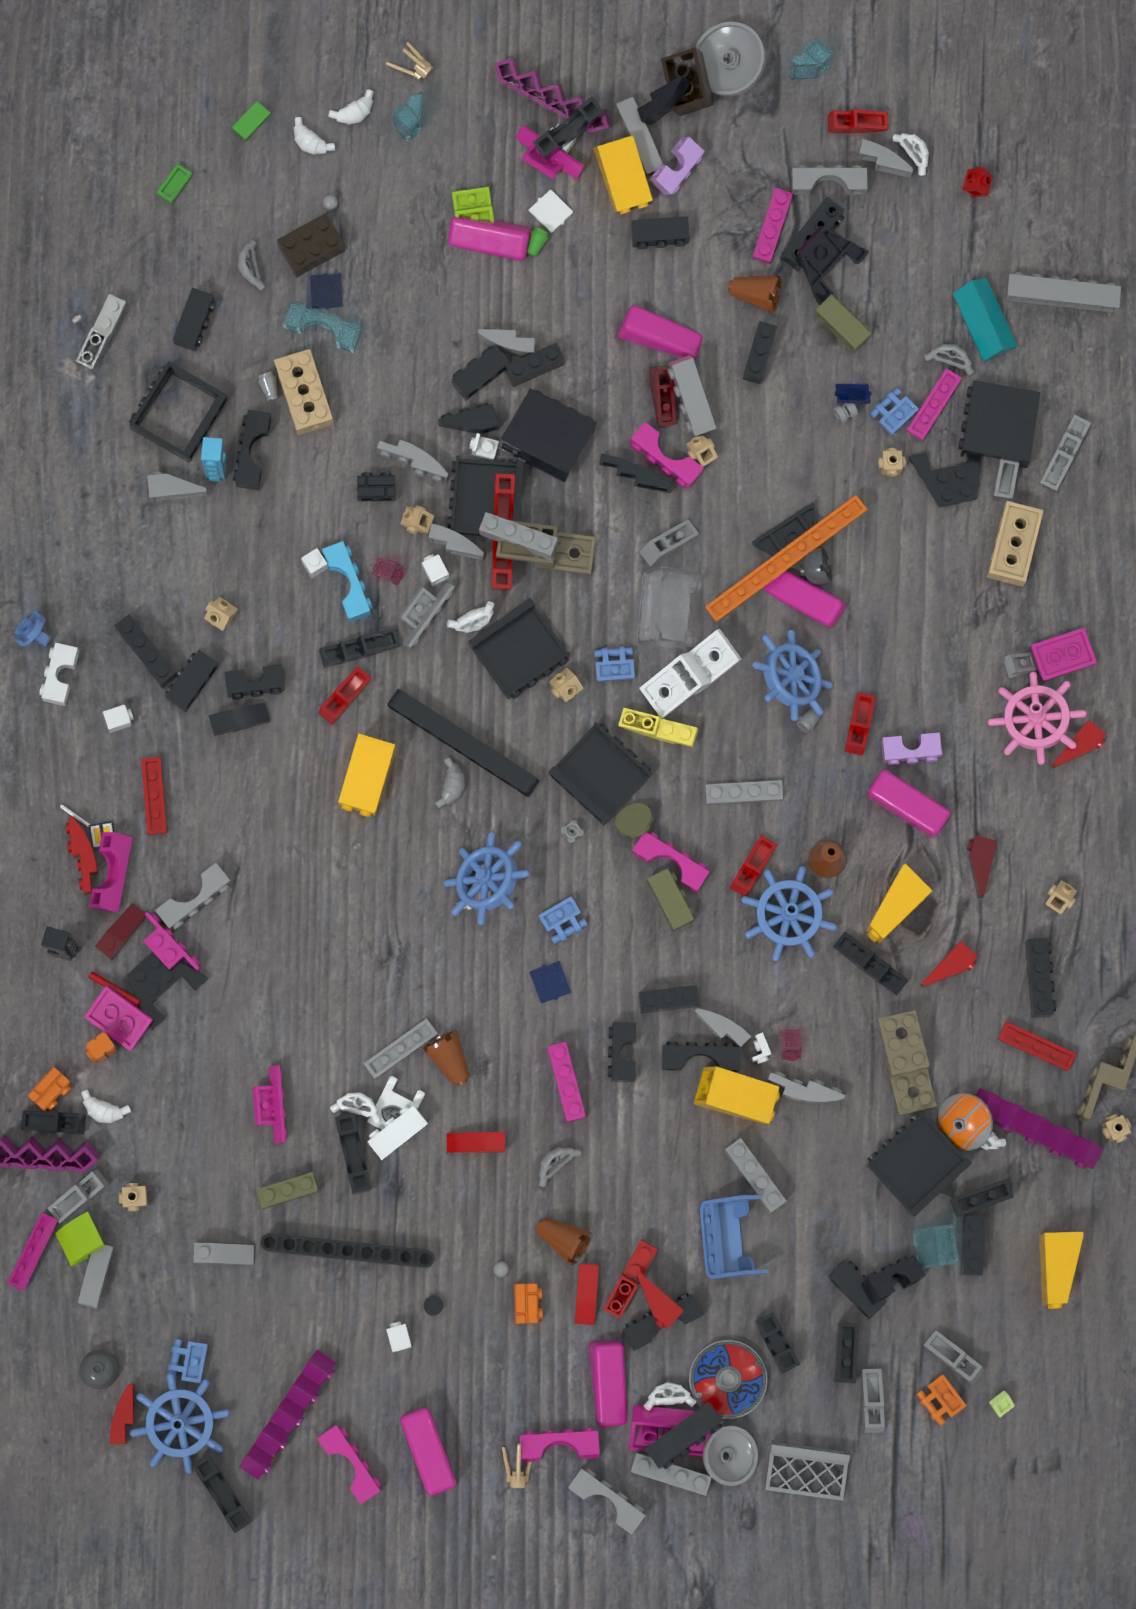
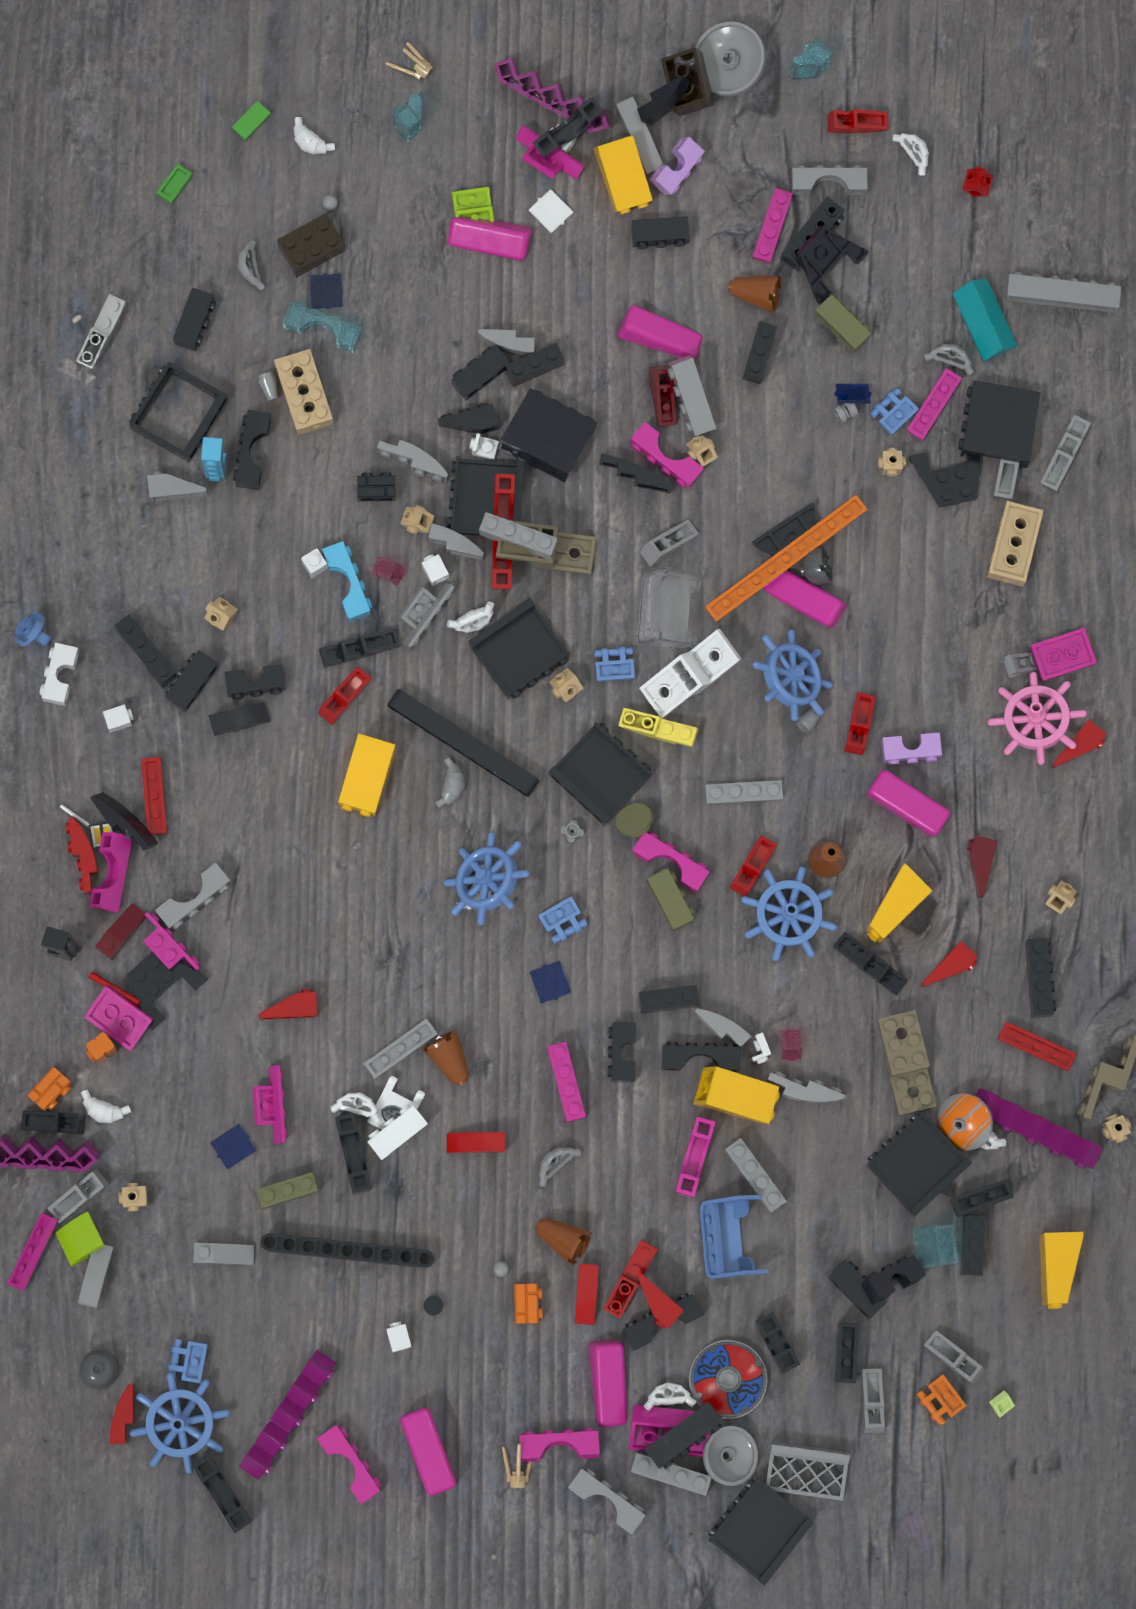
white piece [328,89,373,125] -> none
bright green cone [527,227,549,257] -> none
light grey slope [858,139,913,178] -> none
none -> black slope [90,792,158,851]
none -> clear blue piece [210,1124,256,1169]
none -> red slope [259,989,318,1020]
none -> dark pink arch [675,1117,715,1198]
none -> black panel [708,1477,813,1586]

